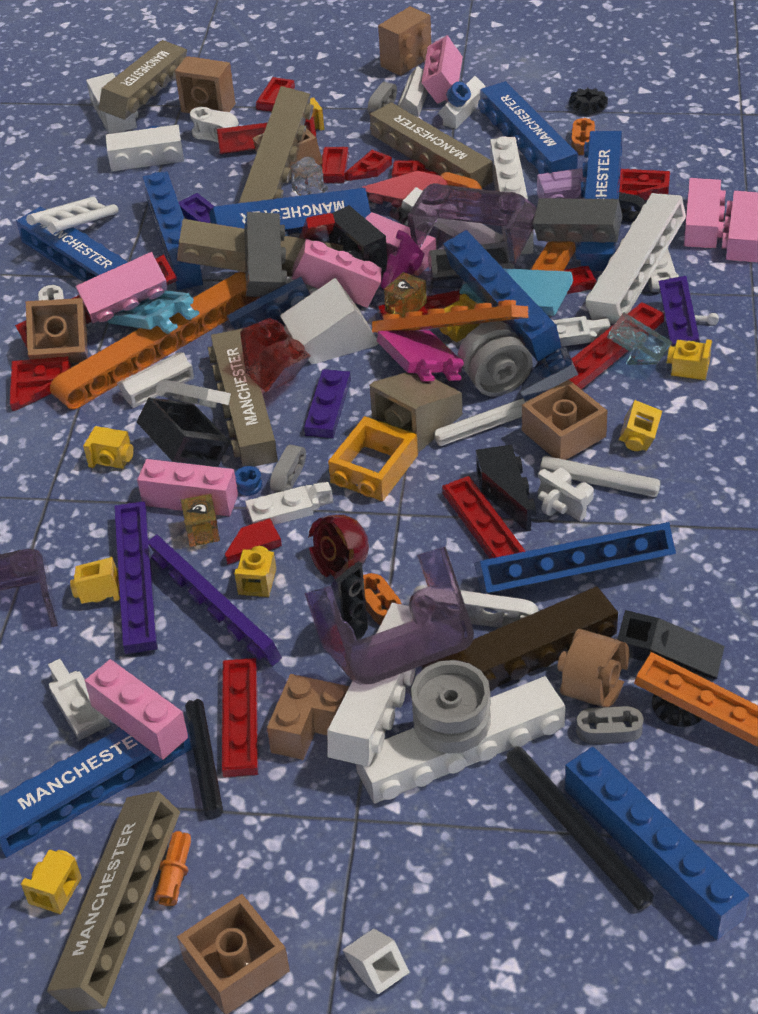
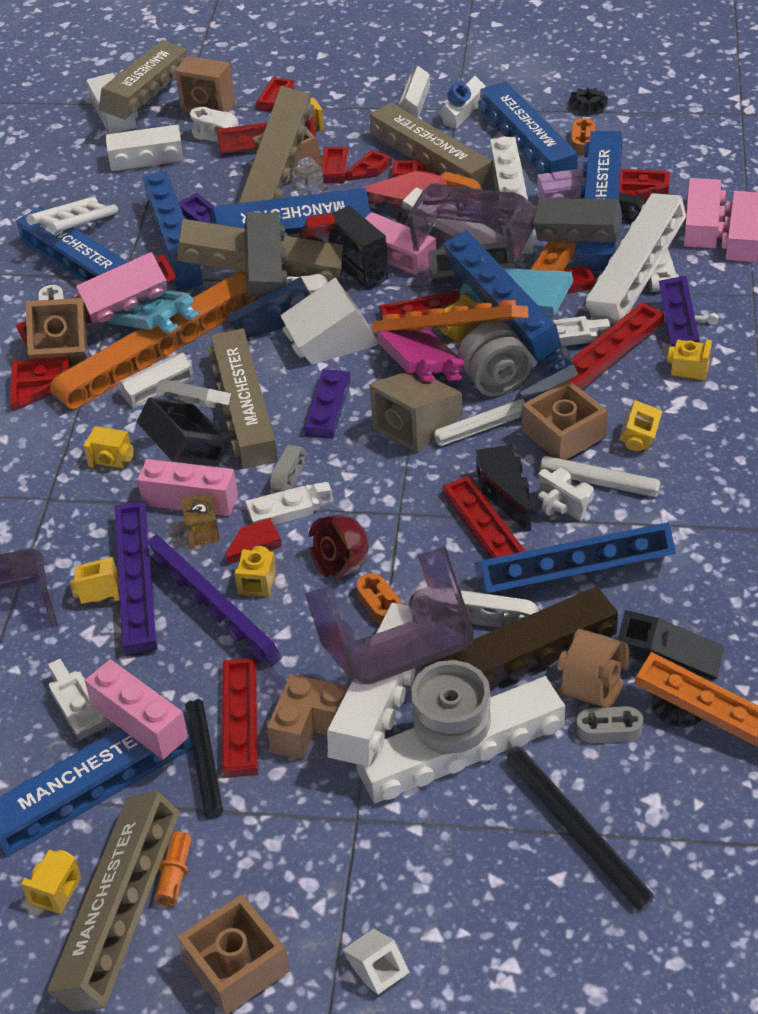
blue bush [235,466,262,496] -> none
clear red slope [240,317,311,393] -> none
bright pink brick [292,238,382,308] -> none
black slope [315,561,368,648] -> none
light orange window [328,416,418,502] -> none
light grey beam [368,82,397,115] -> none
medium nougat brick [378,6,432,76] -> none
magenta wing [380,230,425,300] -> none
clear yellow brick [384,272,427,318] -> none
bright pink brick [421,35,463,104] -> none
blue brick [564,746,750,941] -> none
clear light blue slope [607,312,672,365] -> none

